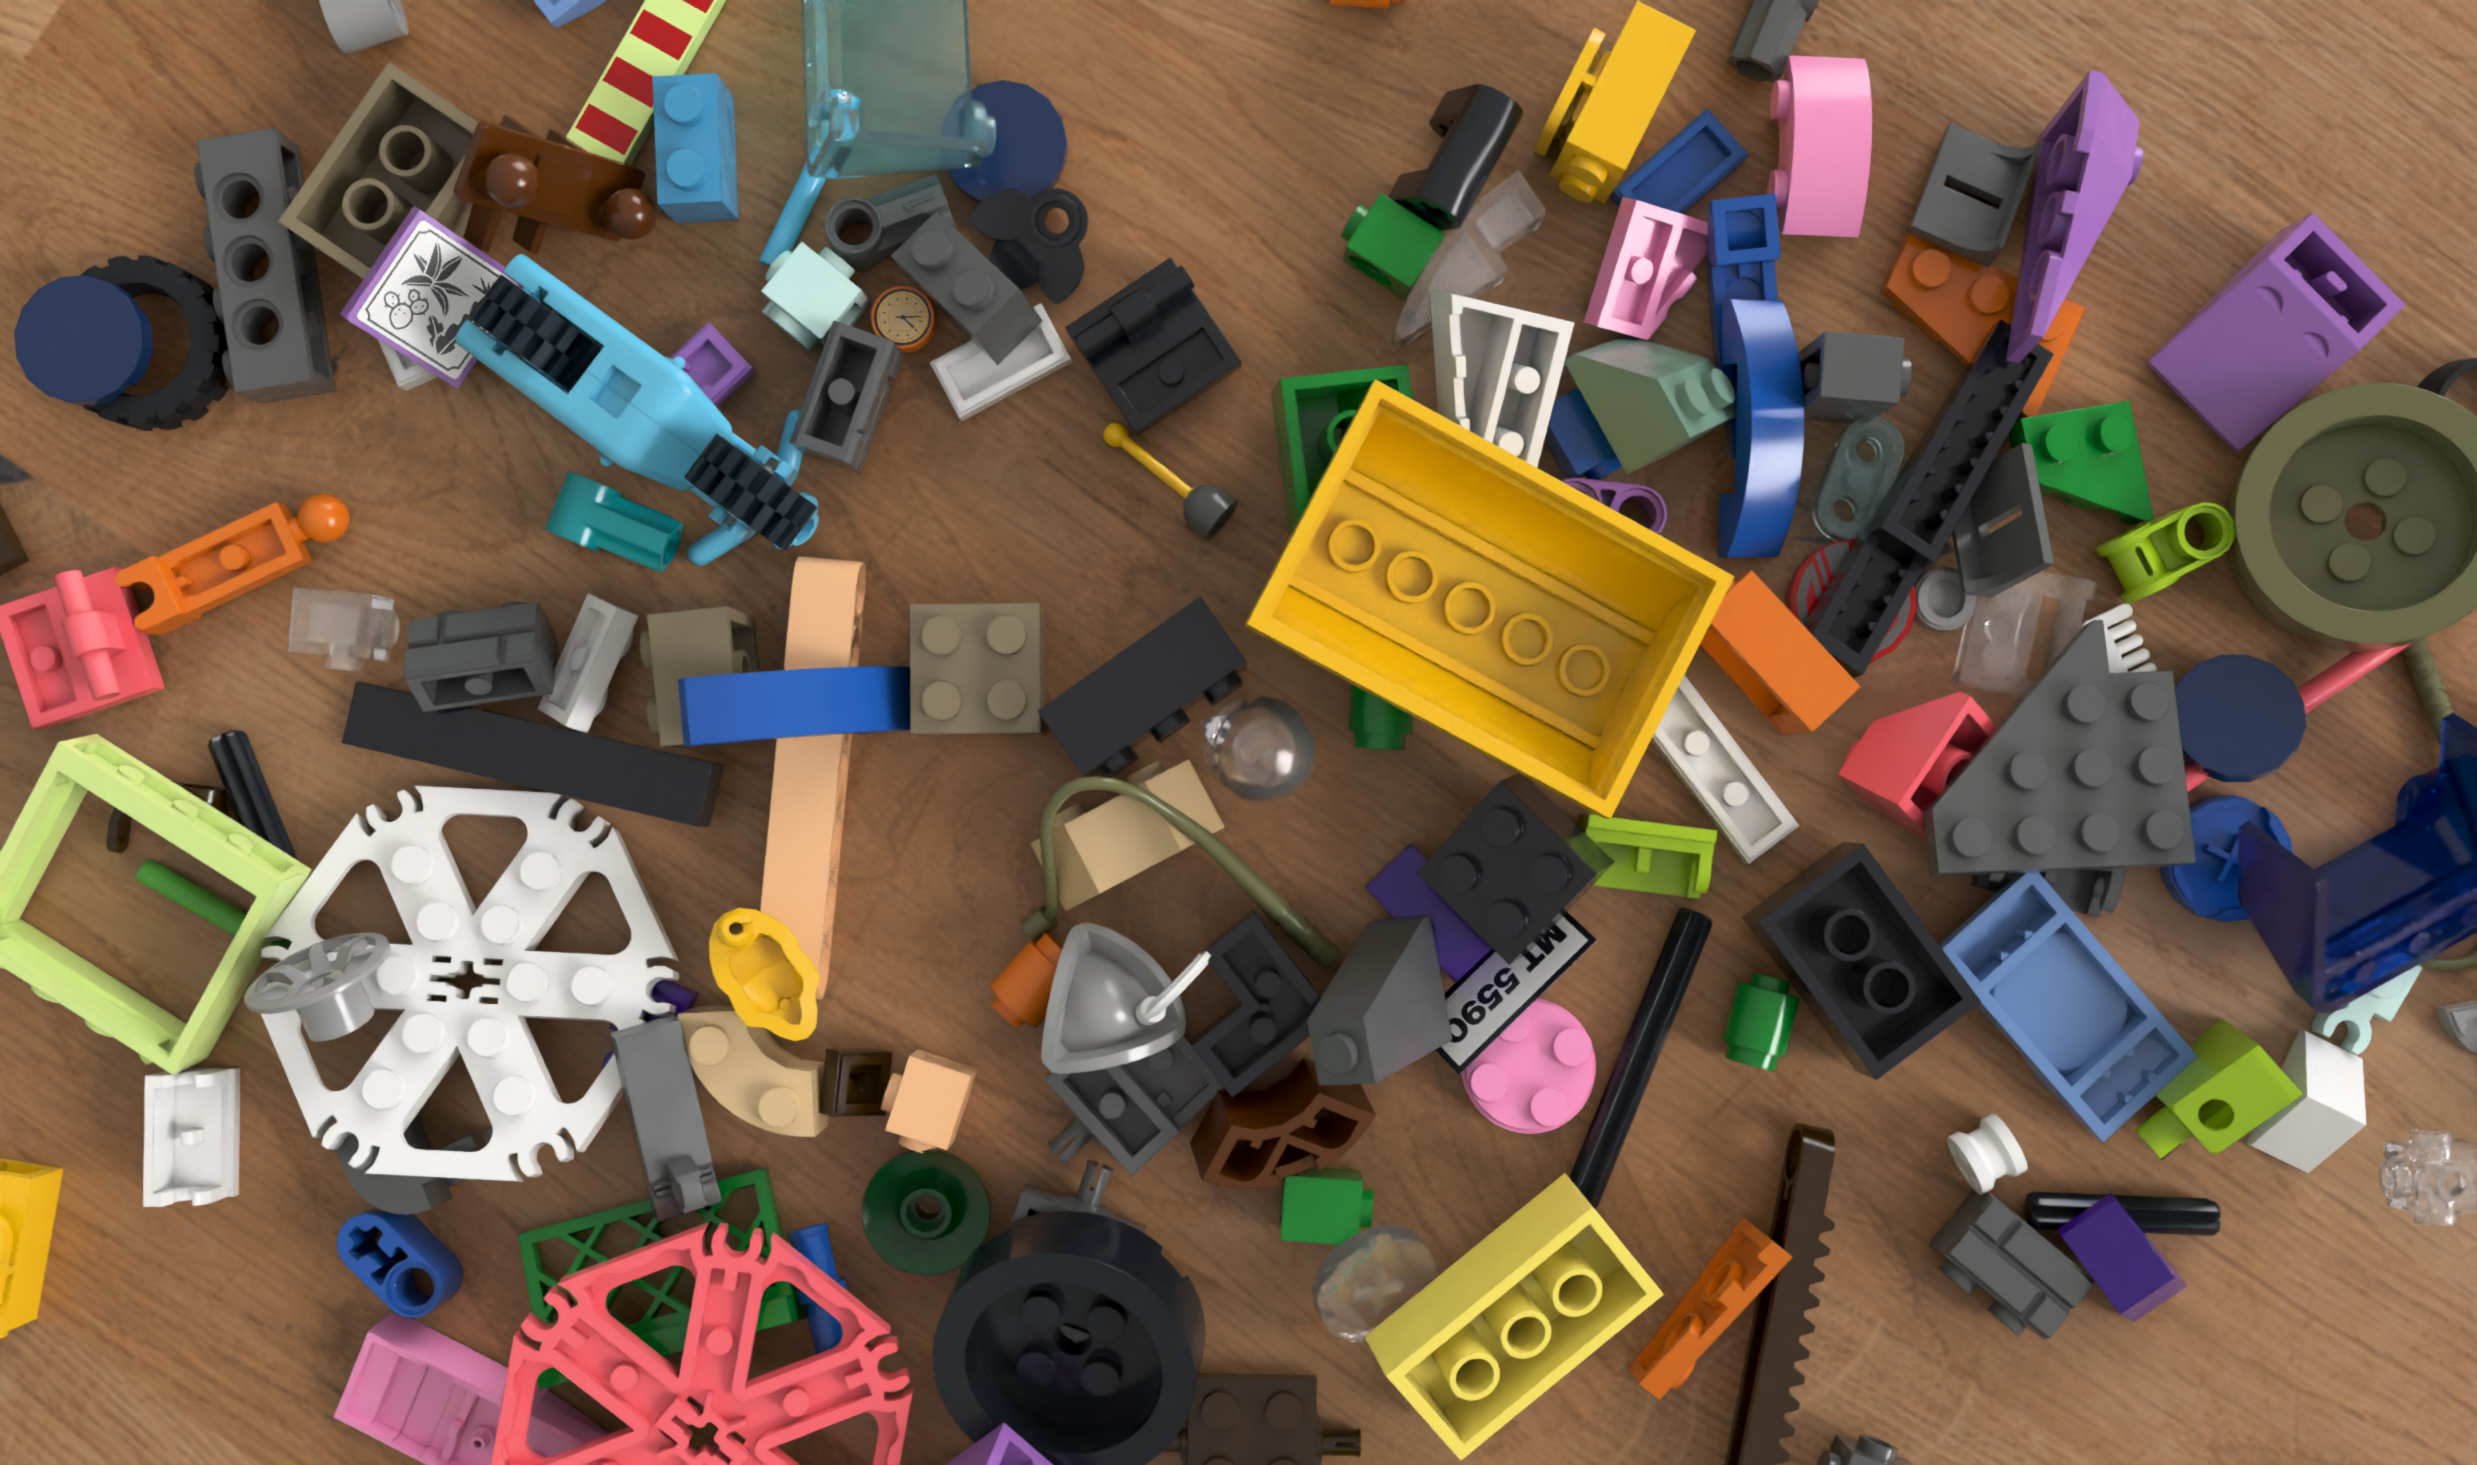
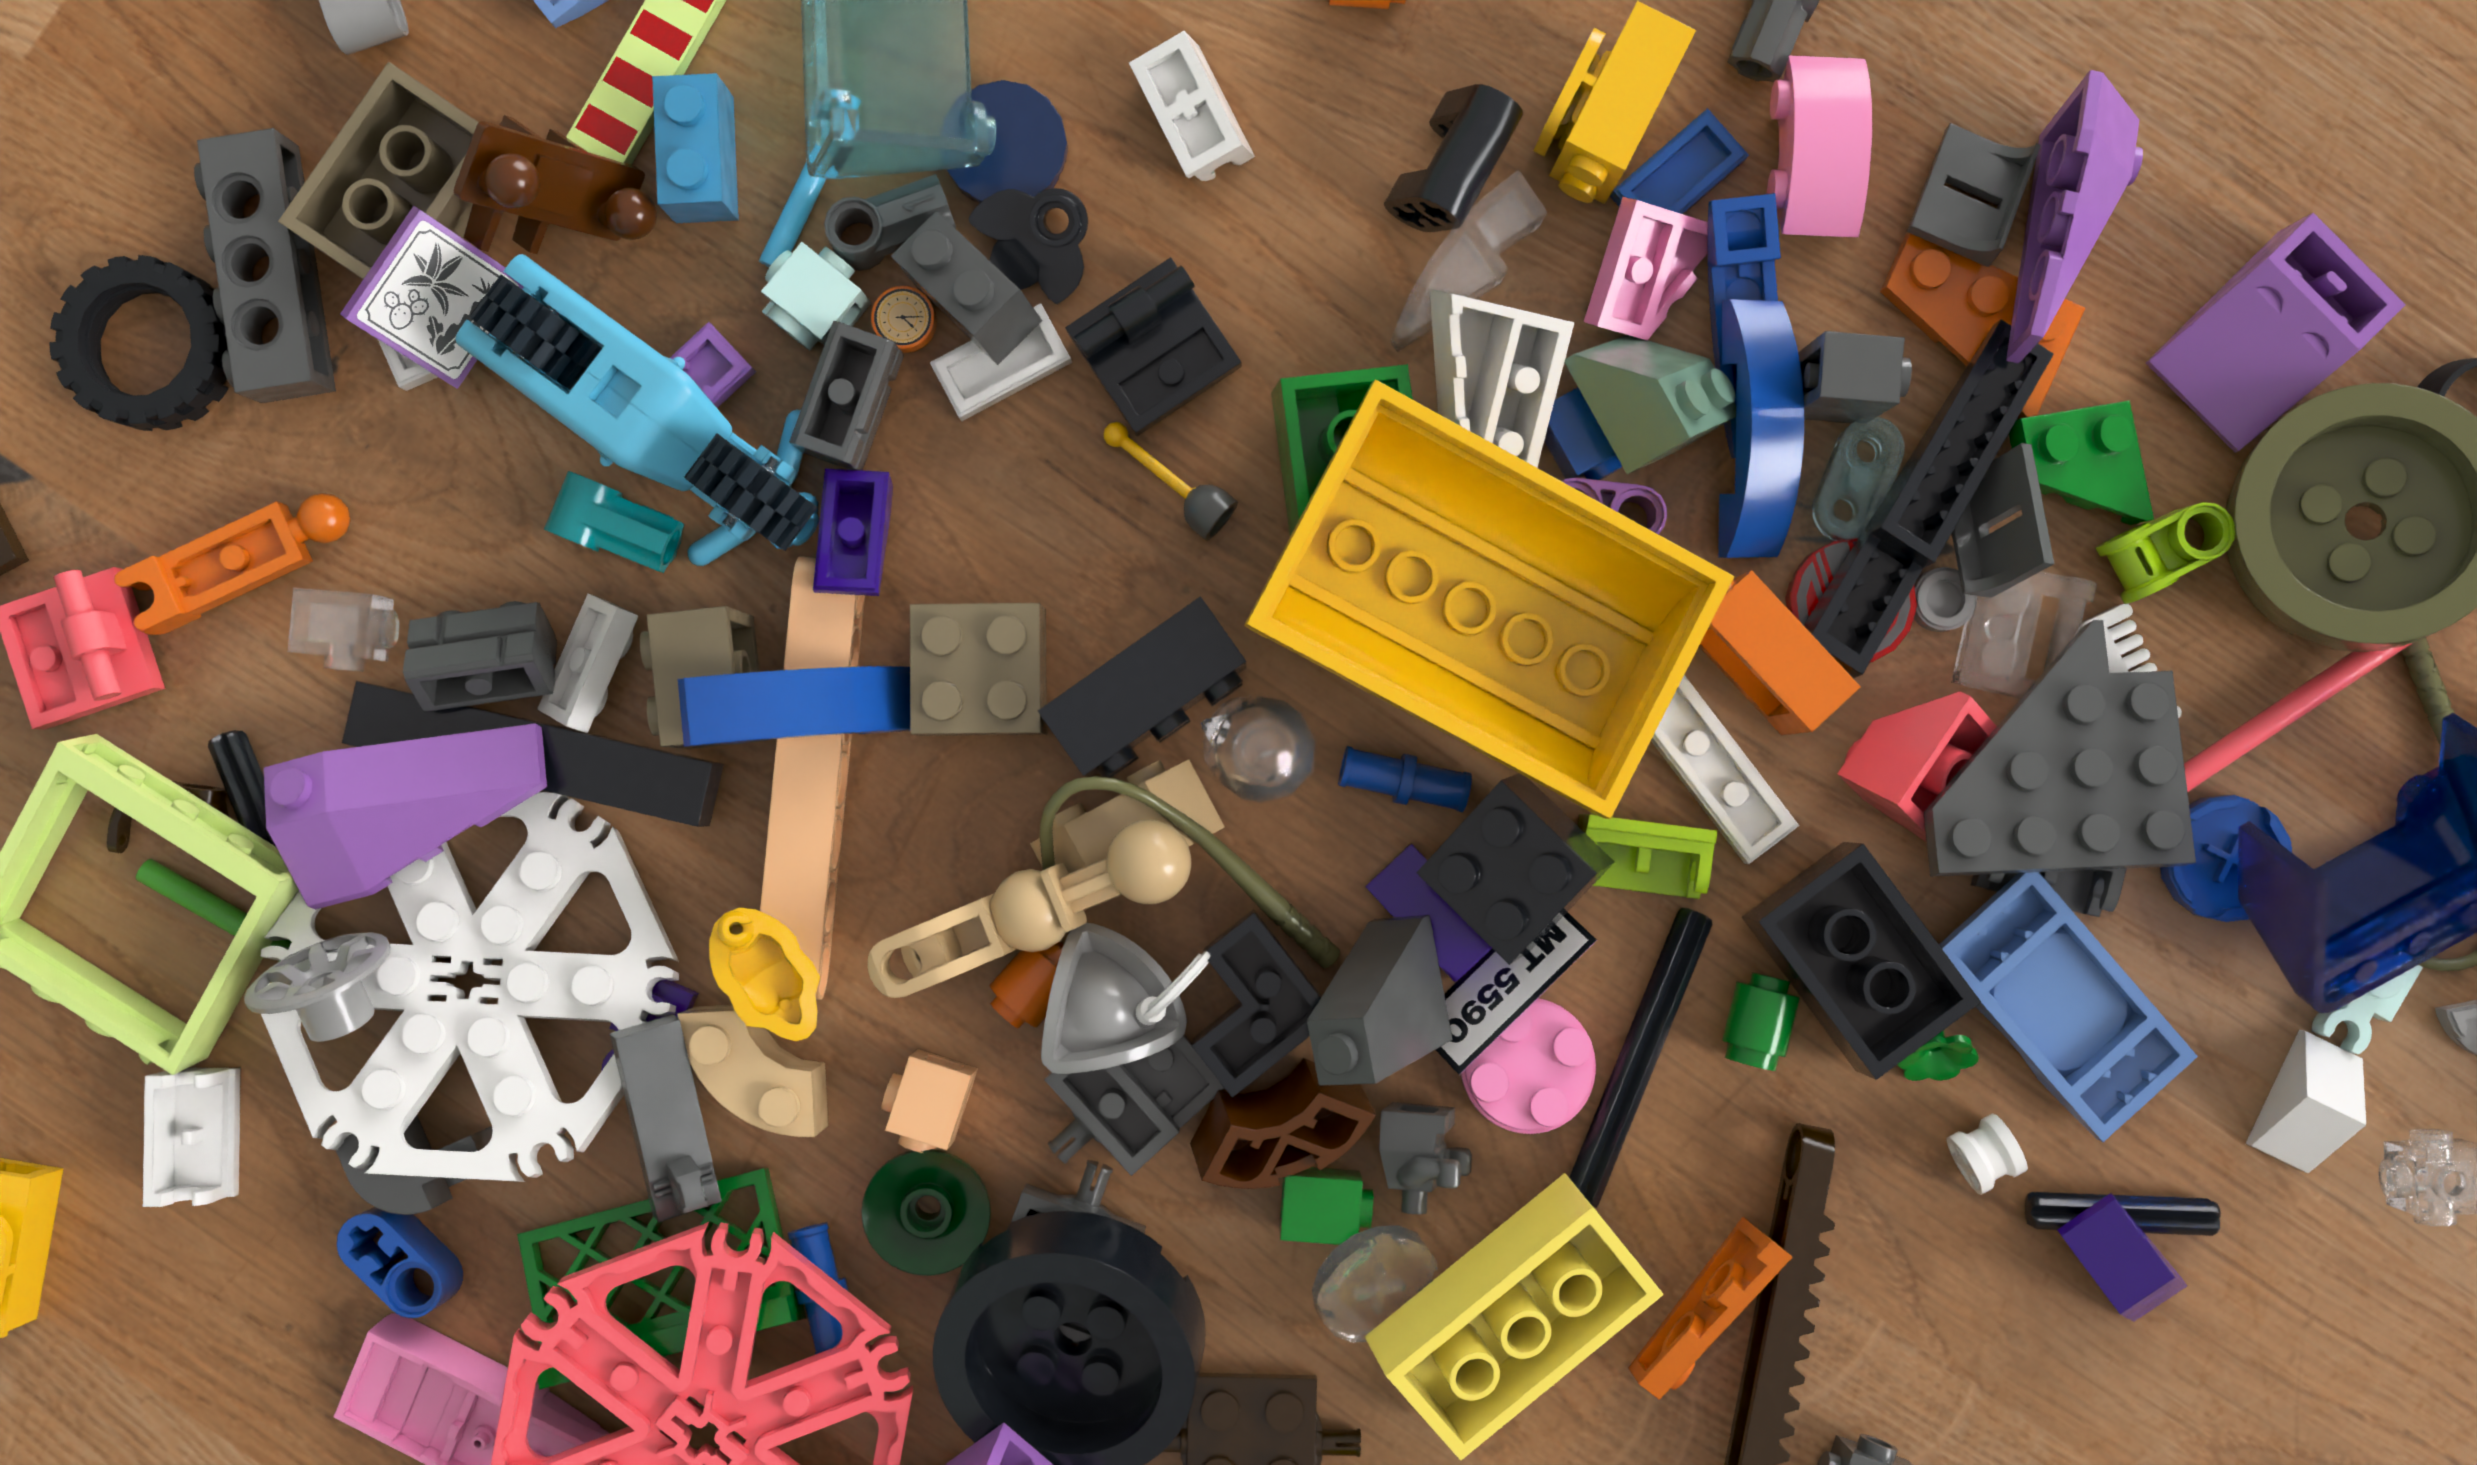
dark blue tile [14,275,153,407] -> none
dark brown tile [819,1048,892,1117] -> none
green brick [1340,193,1445,301] -> none
green brick [1348,684,1413,750] -> none
dark grey brick [1929,1190,2094,1340] -> none
lime torso [2135,1018,2303,1160] -> none
dark blue tile [2175,655,2306,782] -> none
none -> medium lavender wedge [264,723,547,910]
none -> dark purple slope [813,469,893,596]
none -> tan piece [868,820,1191,998]
none -> white hinge [1129,31,1255,181]
none -> blue pin [1338,746,1472,812]
none -> dark grey piece [1379,1102,1472,1214]
none -> green plant [1897,1030,1979,1081]

